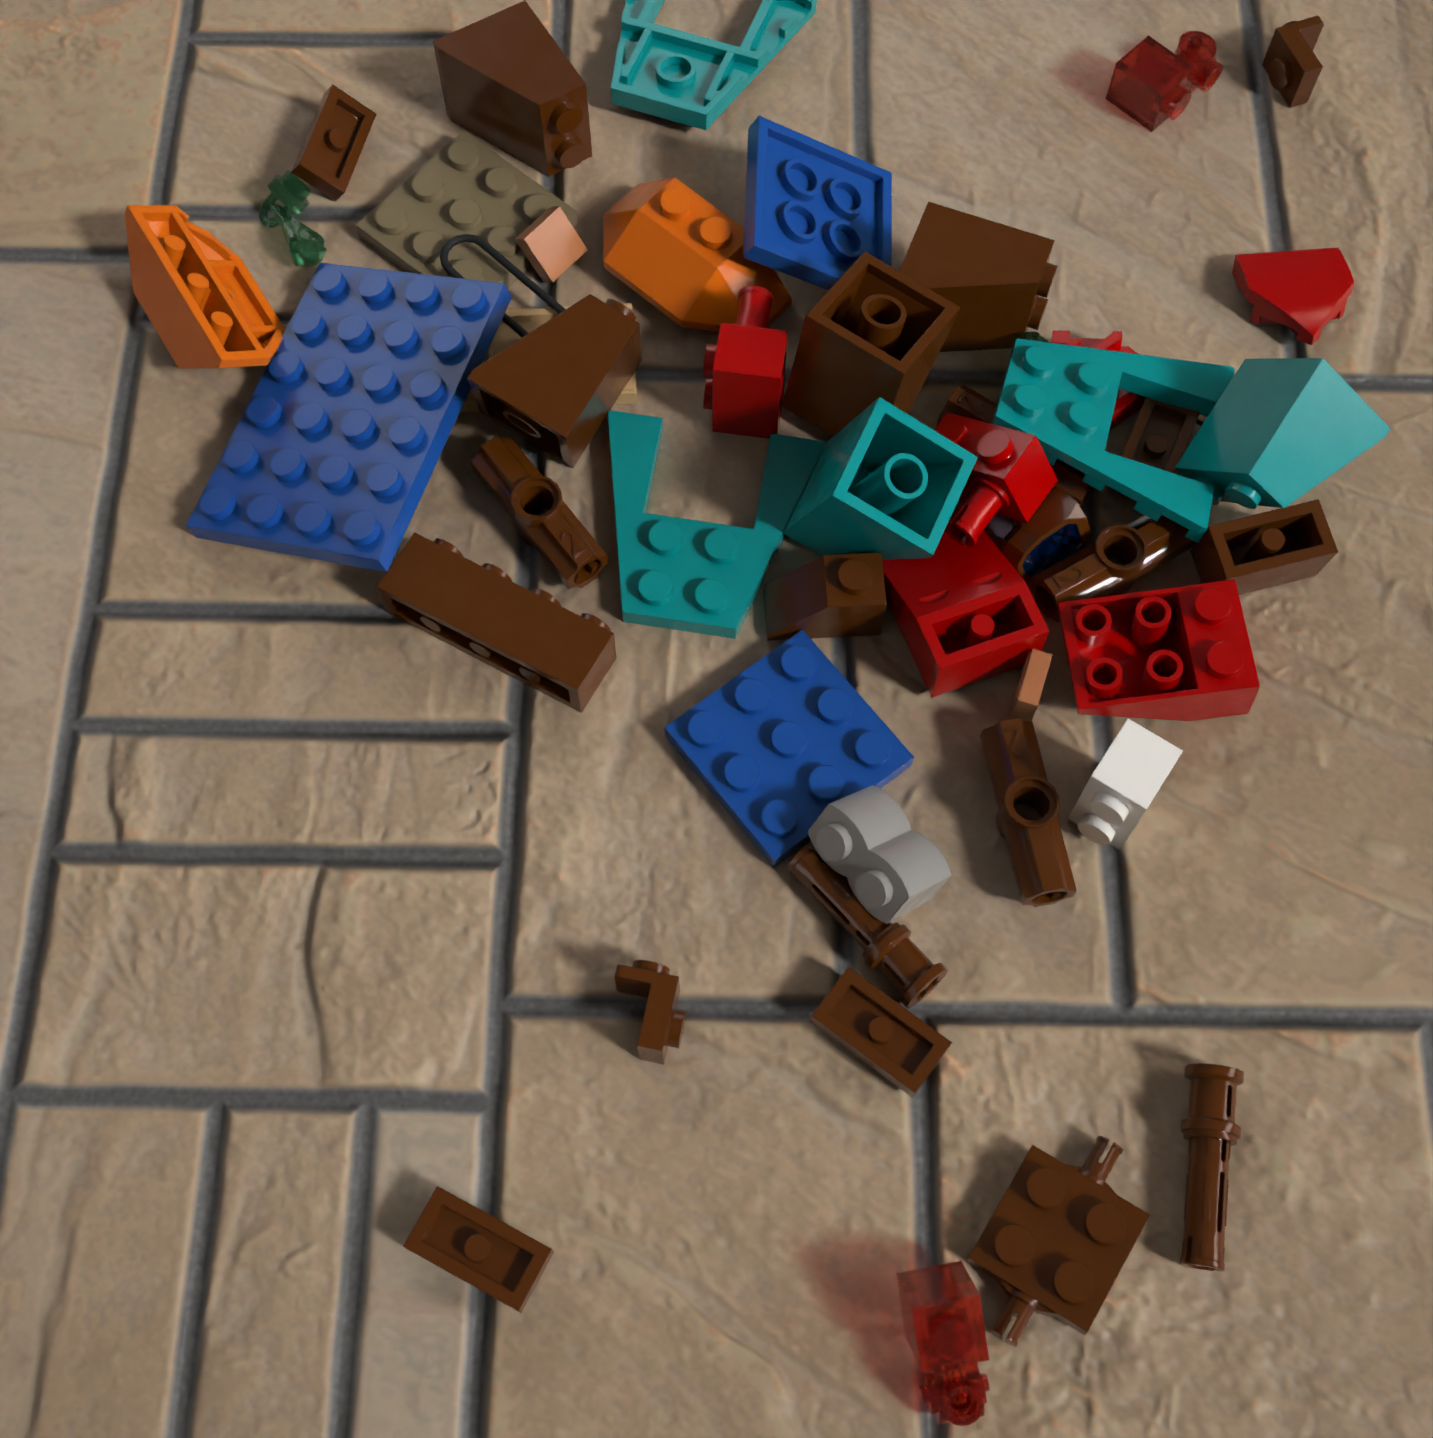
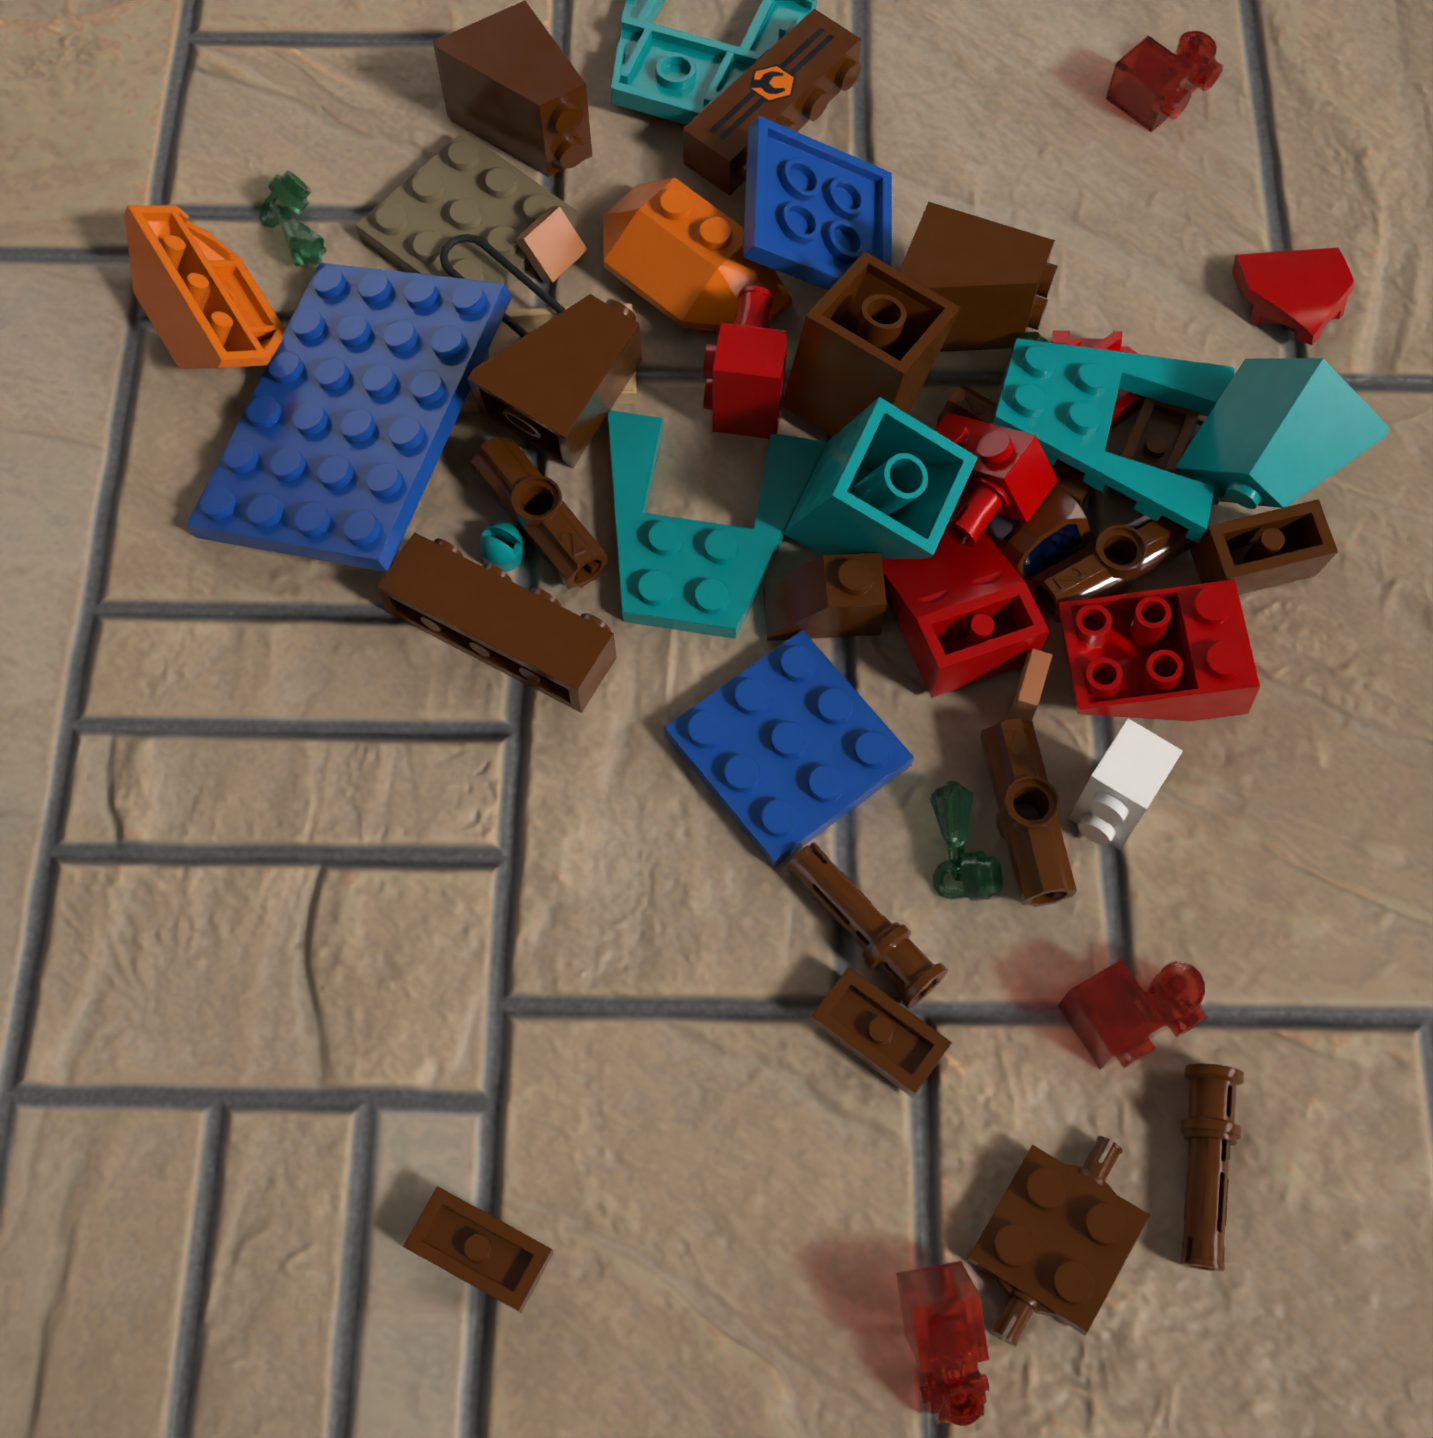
reddish brown plate [291,84,376,201] -> none
reddish brown bracket [614,960,687,1065] -> none
light grey brick [808,785,952,924] -> none
reddish brown bracket [1262,15,1324,108] -> none
none -> teal hinge [479,522,526,572]
none -> reddish brown brick [683,9,861,196]
none -> clear green piece [930,781,1003,901]
none -> clear red brick [1058,959,1208,1070]

